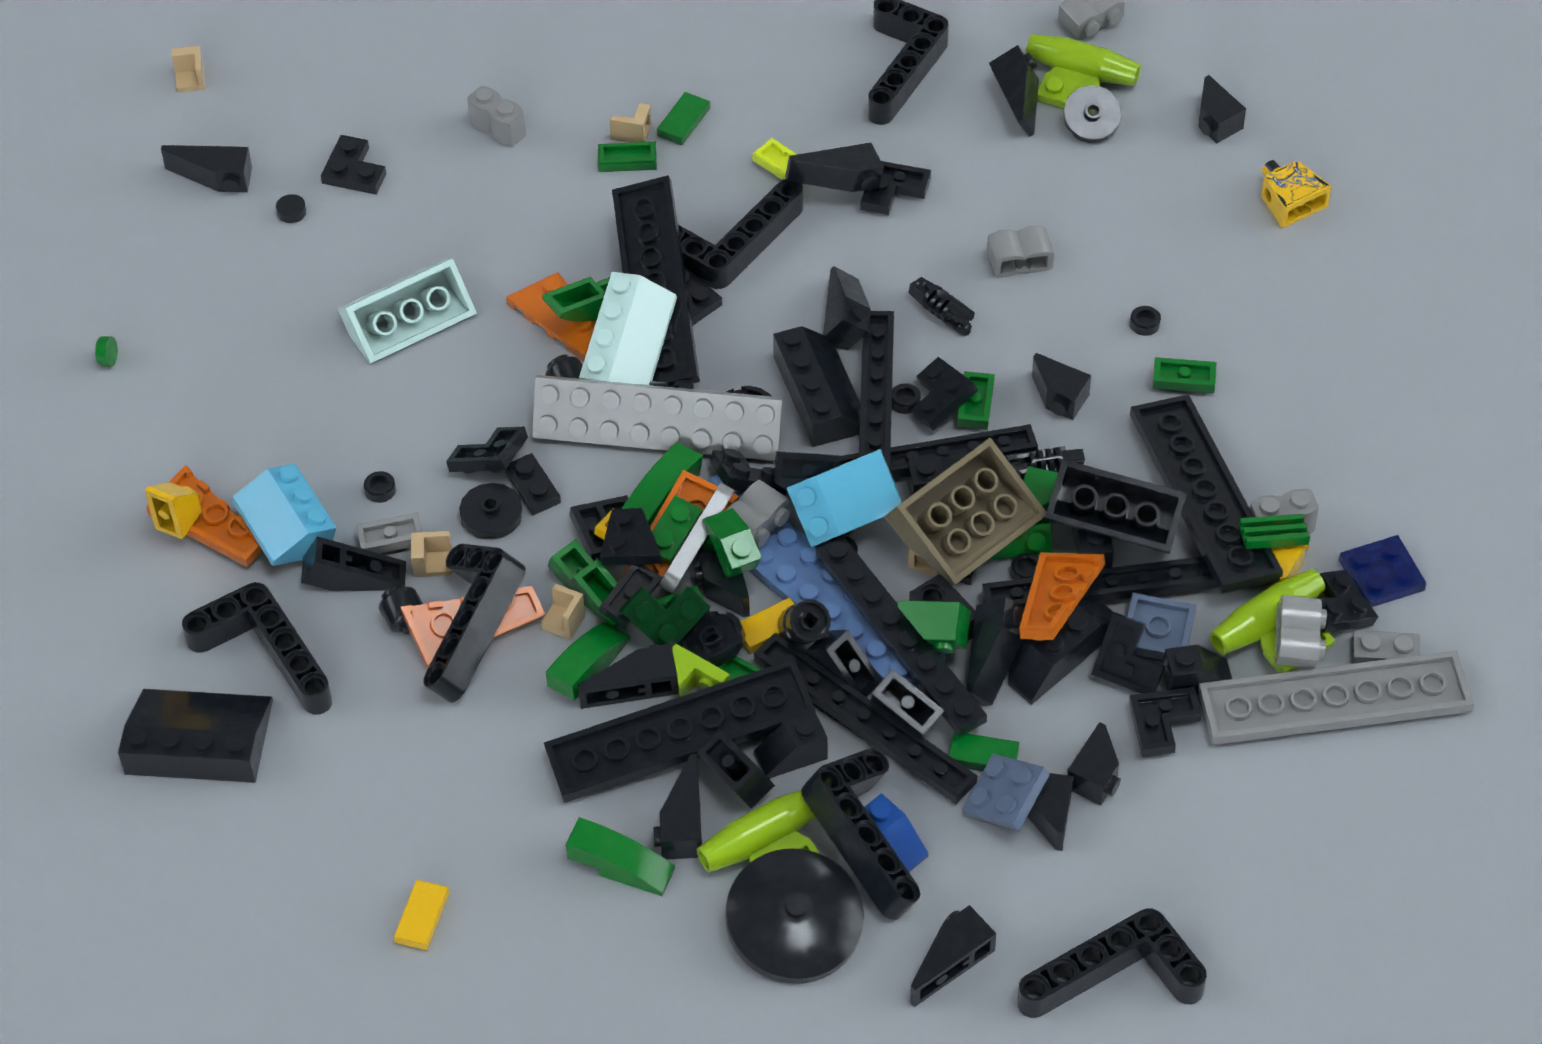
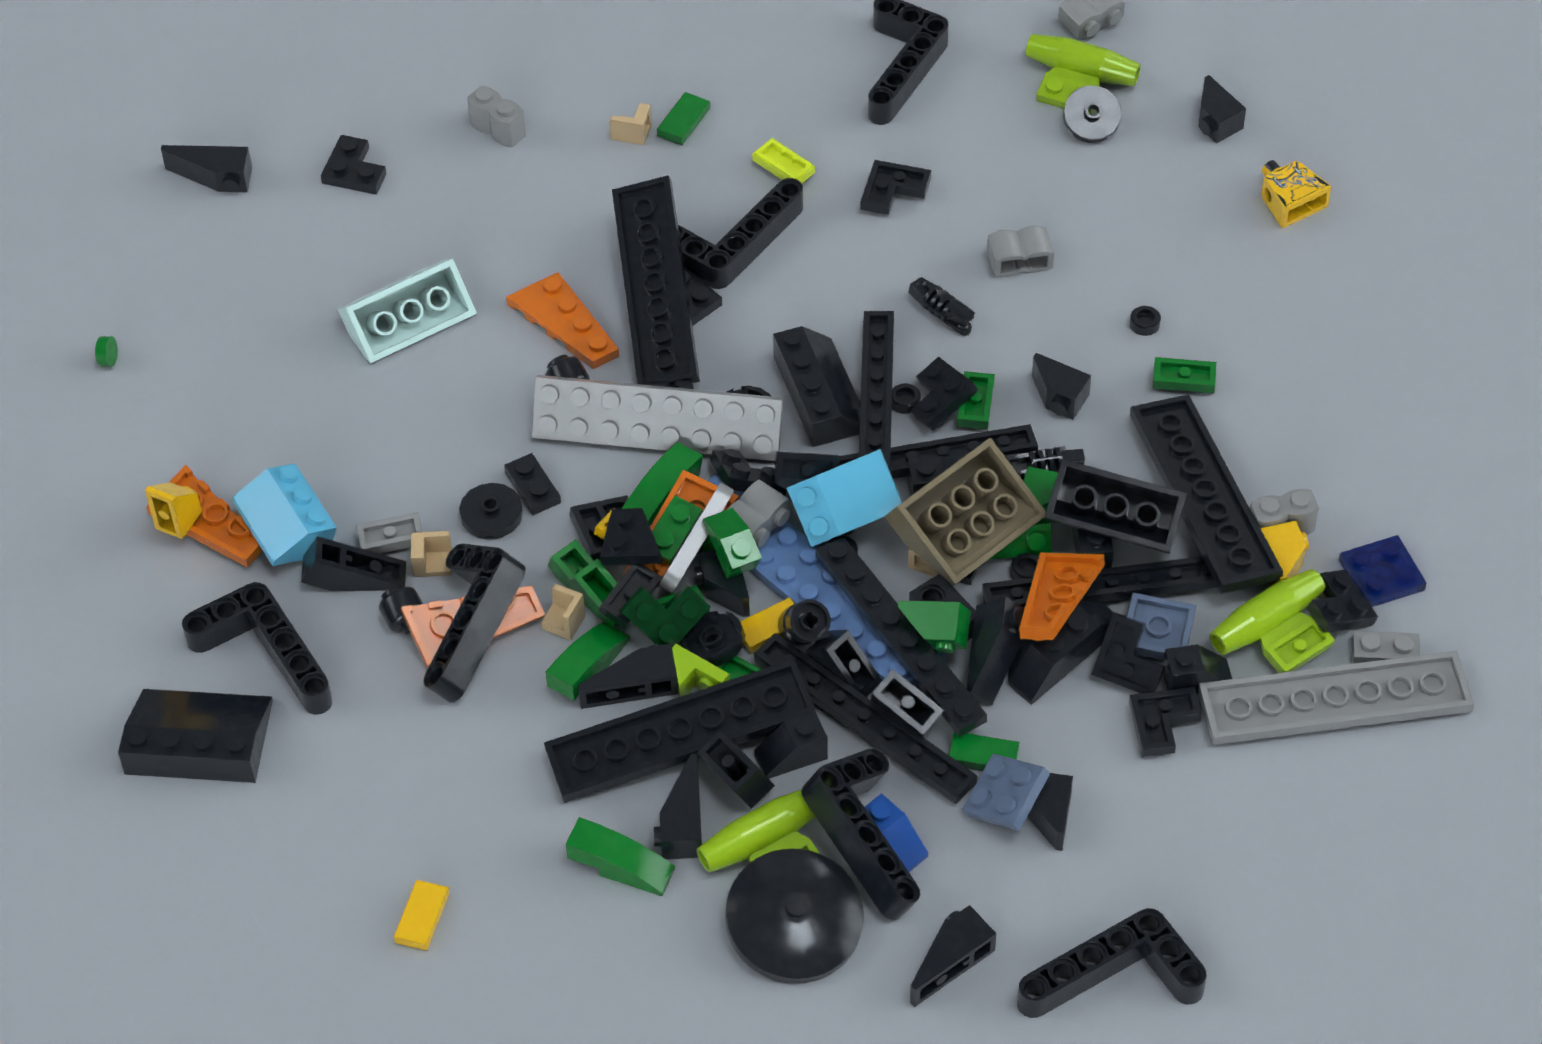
tan panel [171,45,205,92] -> none
black tile [276,194,306,223] -> none
black tile [364,471,396,503] -> none
black plate [446,426,528,474] -> none
green slope [542,276,610,322] -> none
light aqua slope [579,272,677,385] -> none
green tile [598,141,657,172] -> none
black slope [785,142,884,192] -> none
black slope [823,266,871,350] -> none
black slope [989,45,1039,137] -> none
black slope [1067,722,1121,805] -> none
green tile [1239,514,1310,549] -> none
light grey brick [1274,595,1327,669] -> none

